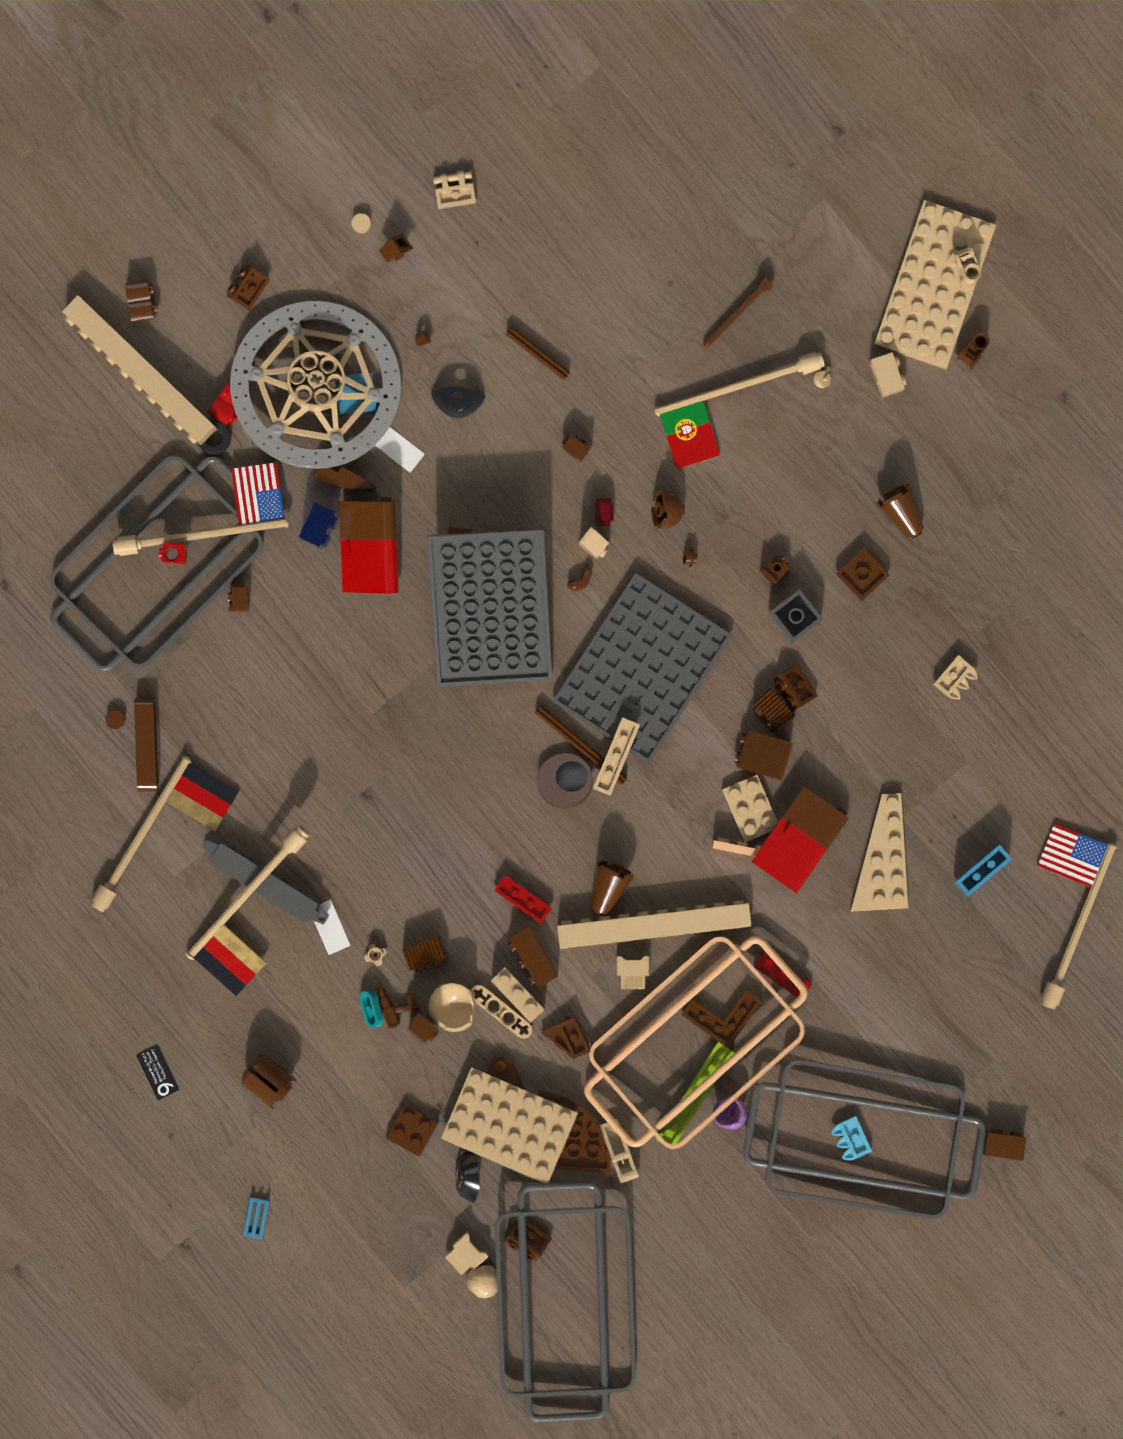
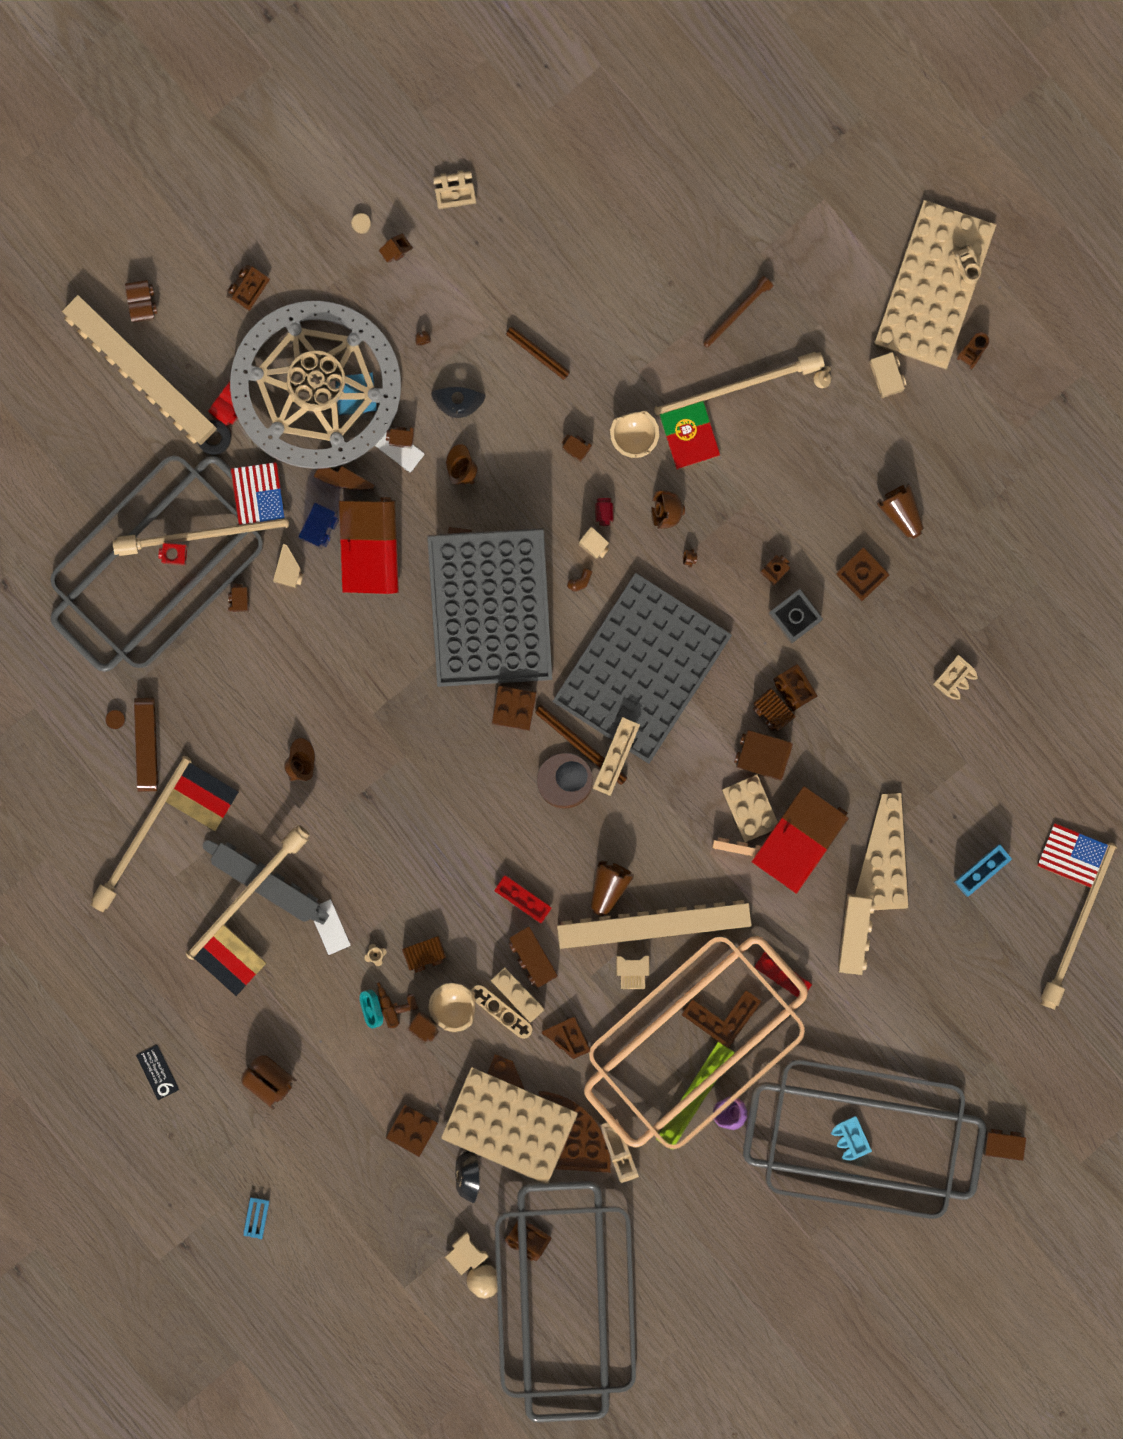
none -> tan slope [273,544,304,588]
none -> reddish brown piece [284,738,315,781]
none -> reddish brown brick [386,426,415,449]
none -> reddish brown piece [446,444,478,484]
none -> reddish brown brick [492,686,537,731]
none -> tan cylinder [610,411,659,458]
none -> tan brick [838,894,875,975]

